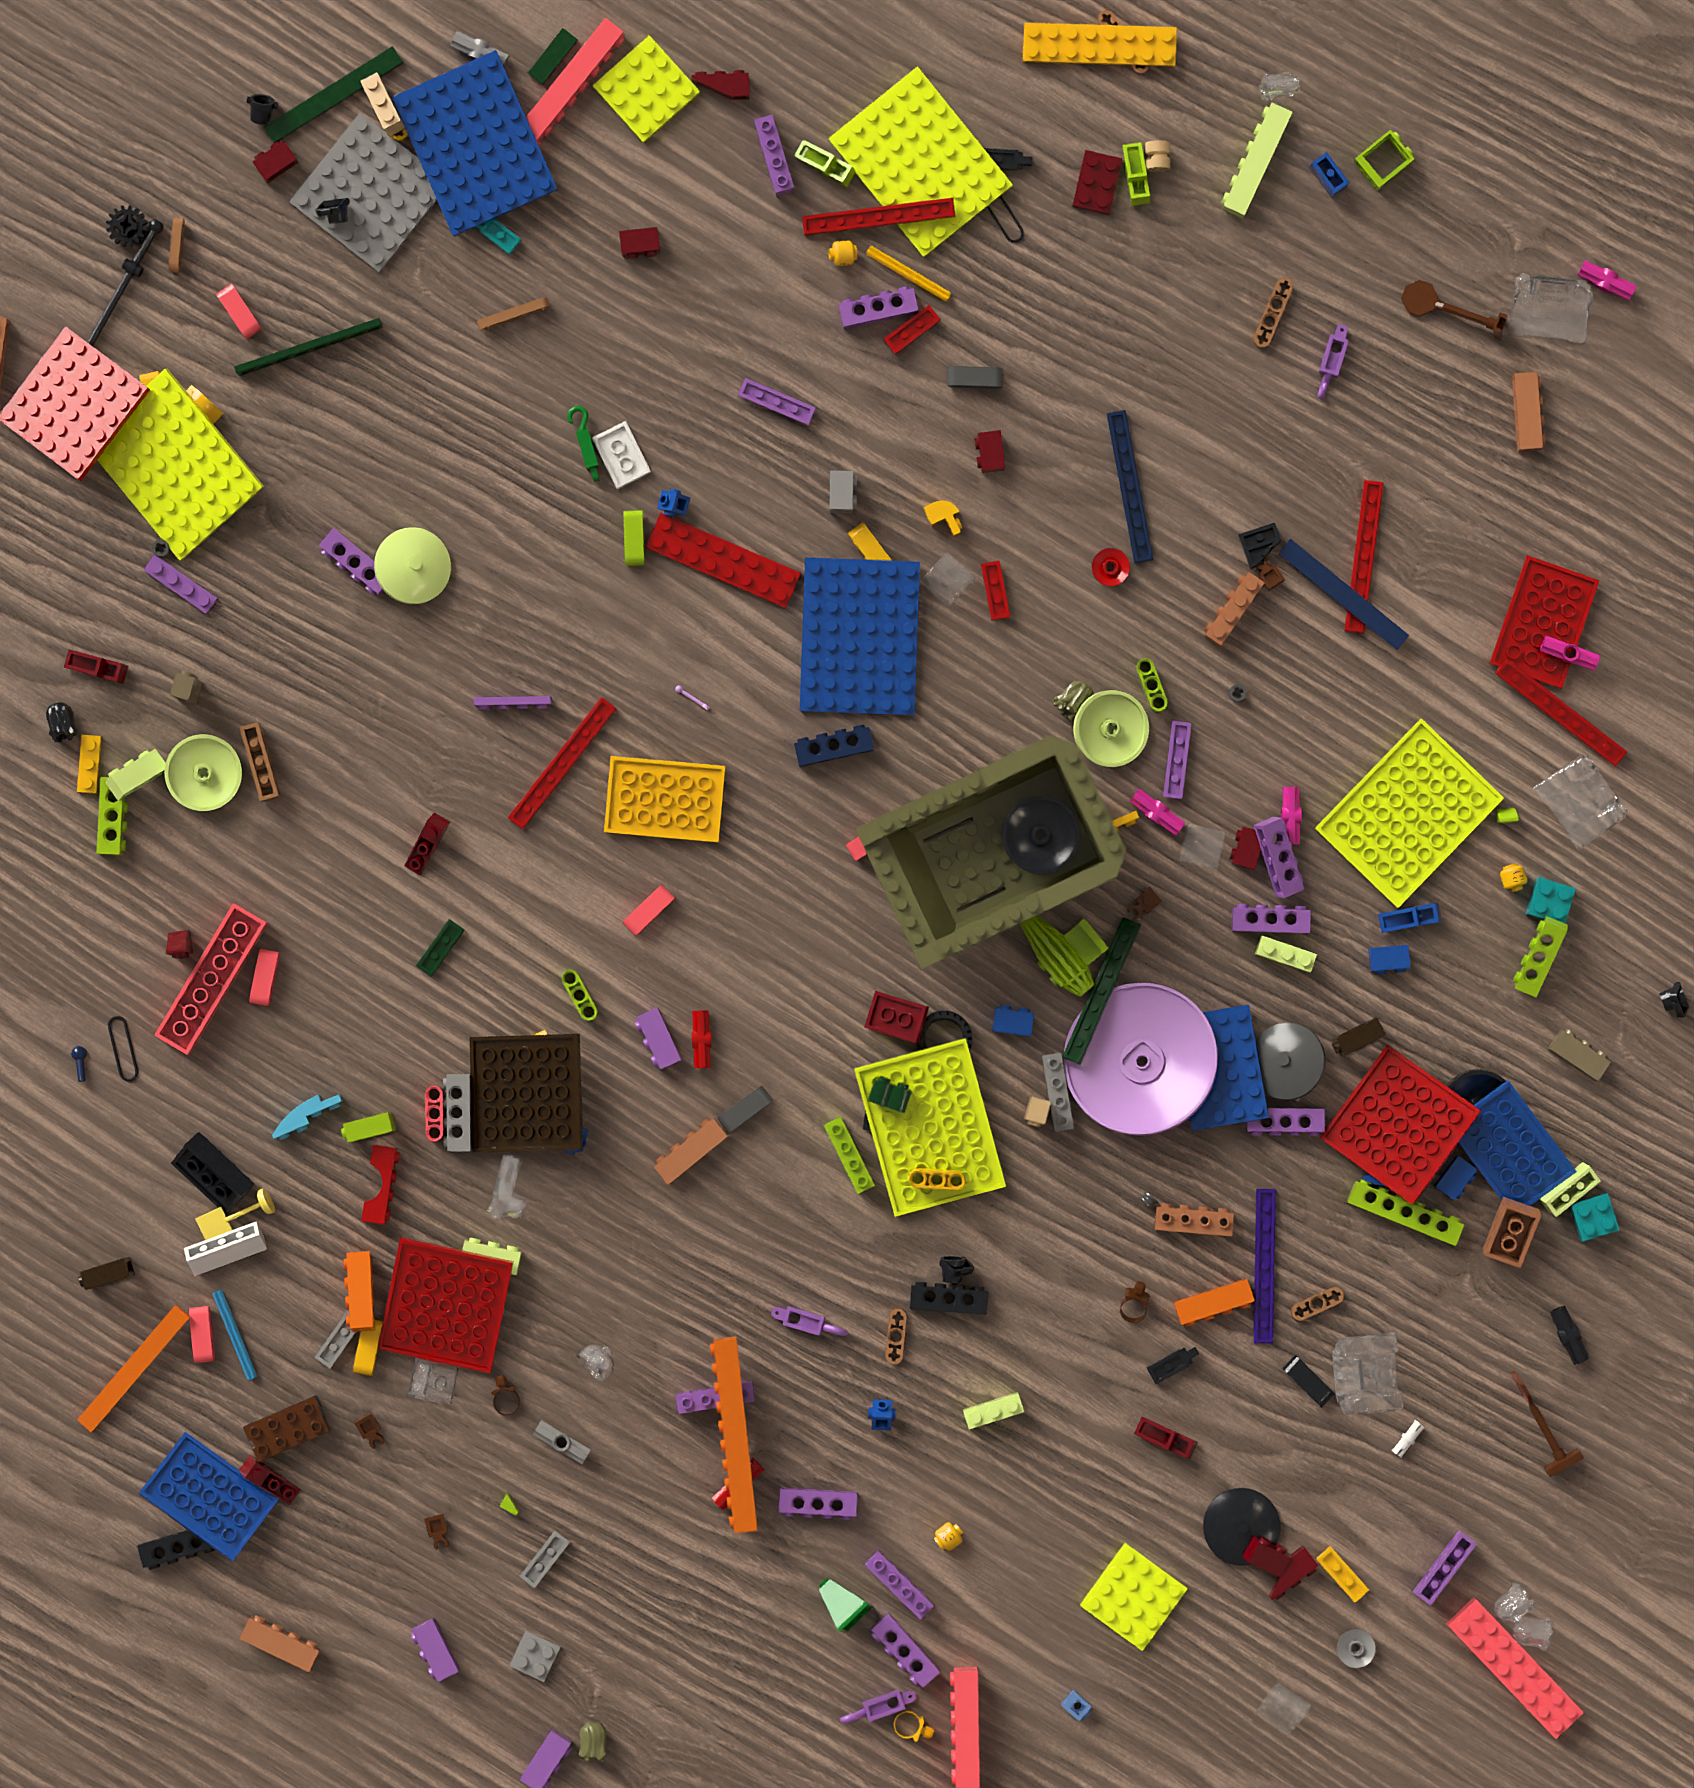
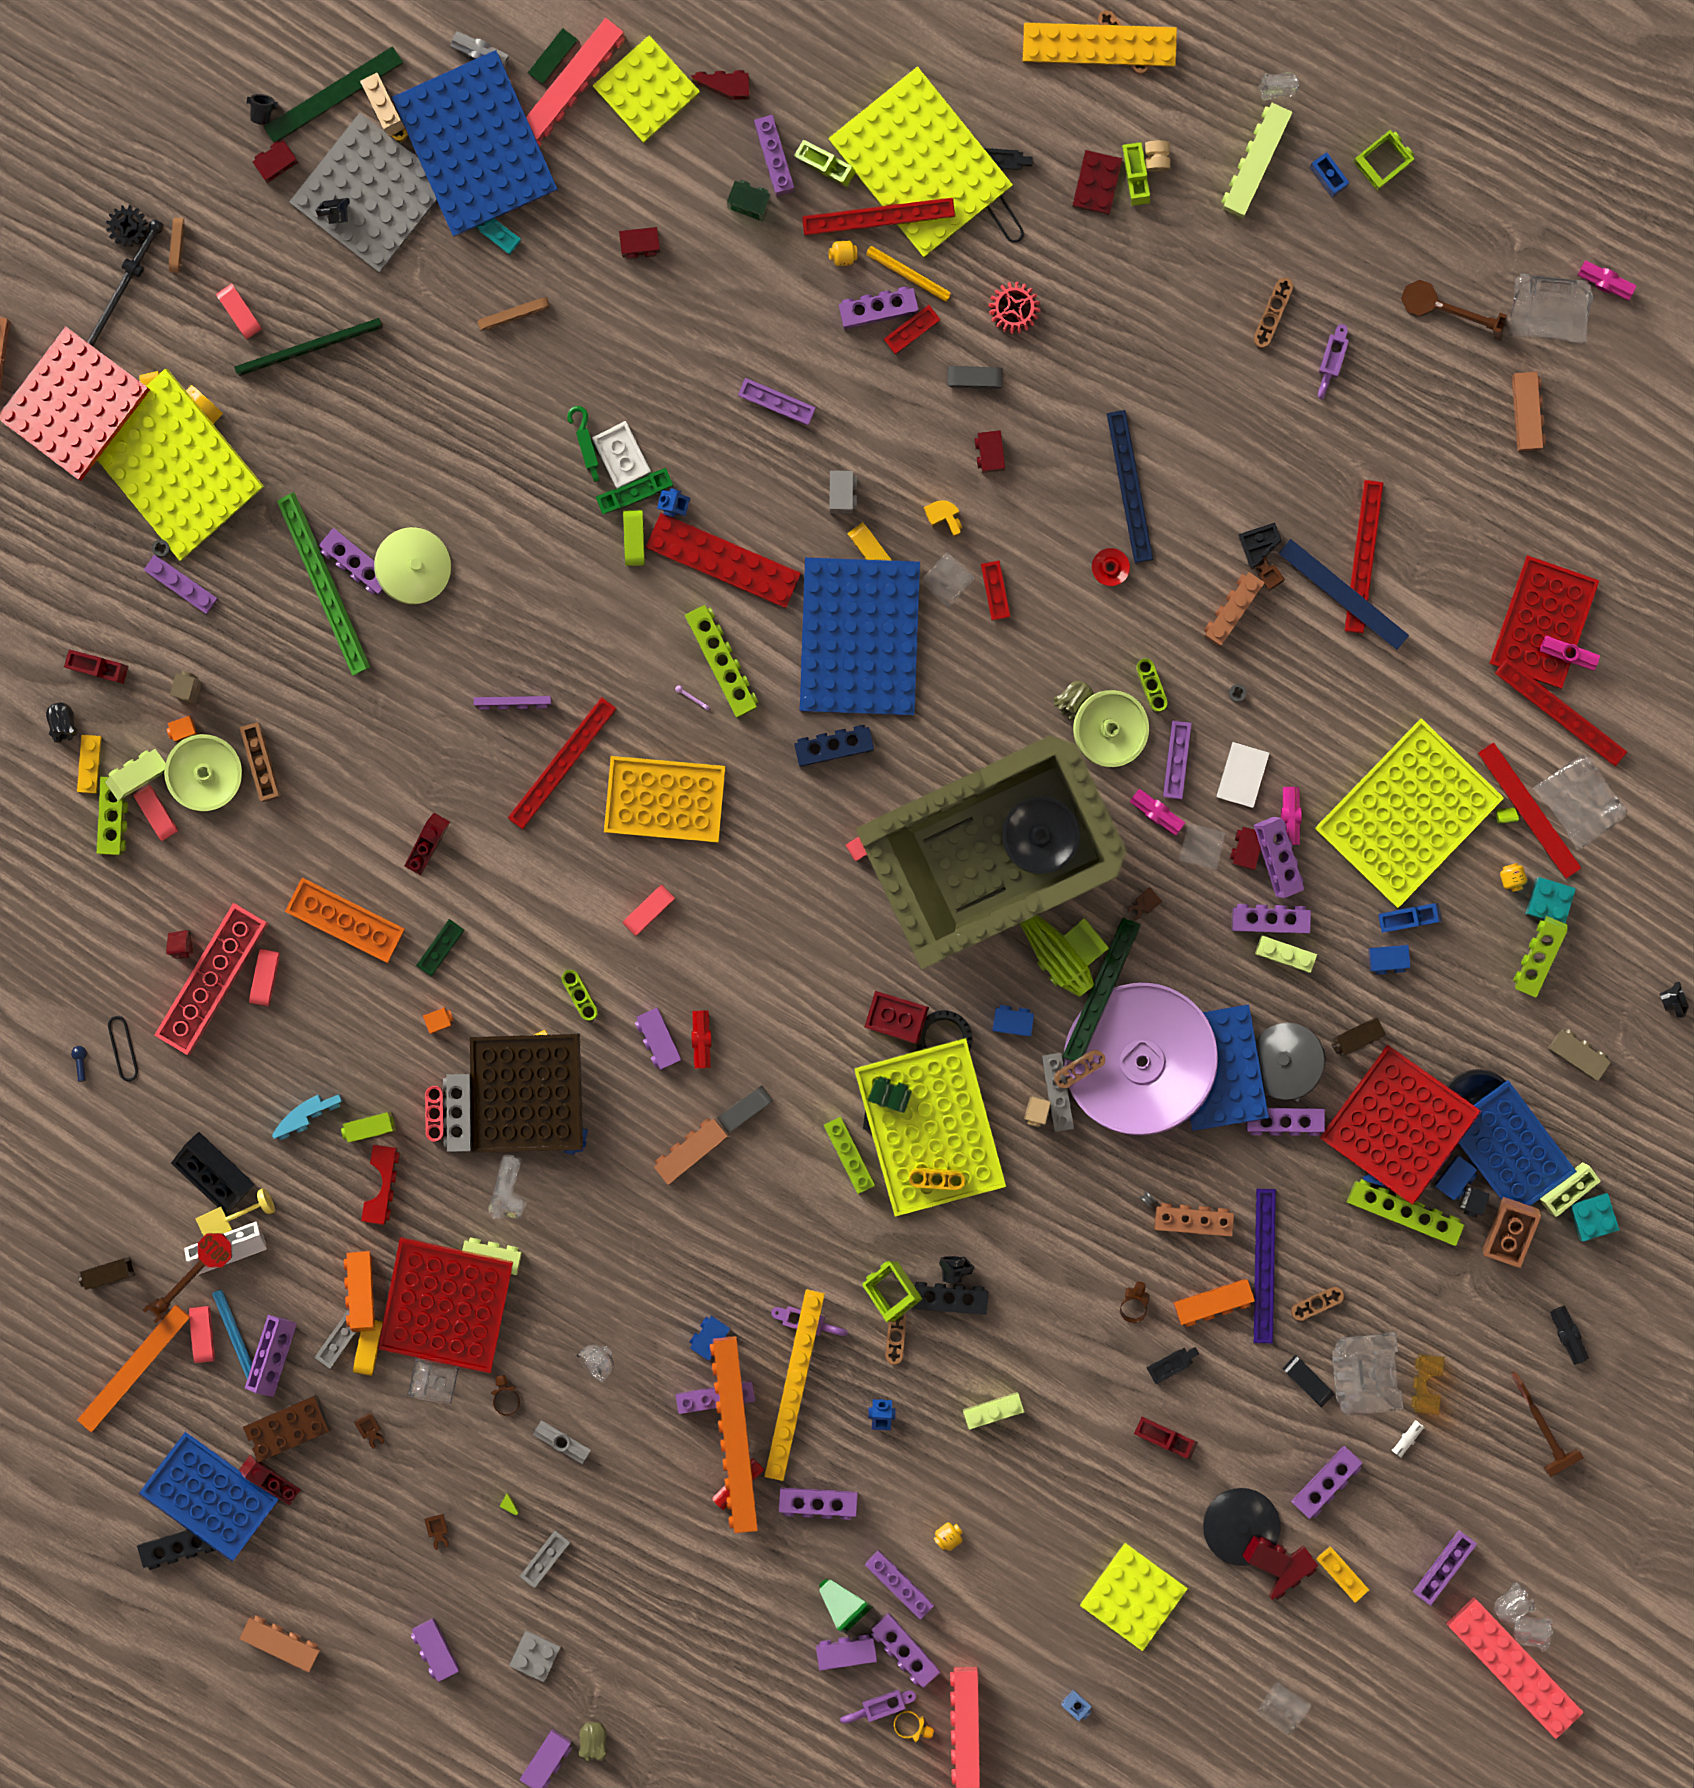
yellow plate [1113,811,1139,831] -> none
light grey dish [1337,1629,1376,1668] -> none
none -> coral beam [133,784,178,841]
none -> reddish brown piece [143,1233,232,1323]
none -> orange brick [166,716,198,743]
none -> medium lavender brick [245,1315,297,1397]
none -> bright green plate [277,493,370,676]
none -> orange plate [285,877,405,963]
none -> orange brick [423,1007,454,1034]
none -> green slope [595,468,673,515]
none -> lime brick [685,605,759,718]
none -> blue brick [689,1315,731,1361]
none -> clear green brick [727,180,771,222]
none -> yellow plate [765,1289,825,1481]
none -> medium lavender brick [816,1634,877,1670]
none -> lime window [862,1261,922,1322]
none -> coral gear [989,282,1040,334]
none -> medium nougat beam [1054,1050,1106,1088]
none -> white tile [1216,742,1269,808]
none -> medium lavender brick [1291,1446,1362,1519]
none -> clear yellow arch [1411,1354,1444,1415]
none -> black brick [1460,1187,1490,1218]
none -> red tile [1477,742,1581,879]

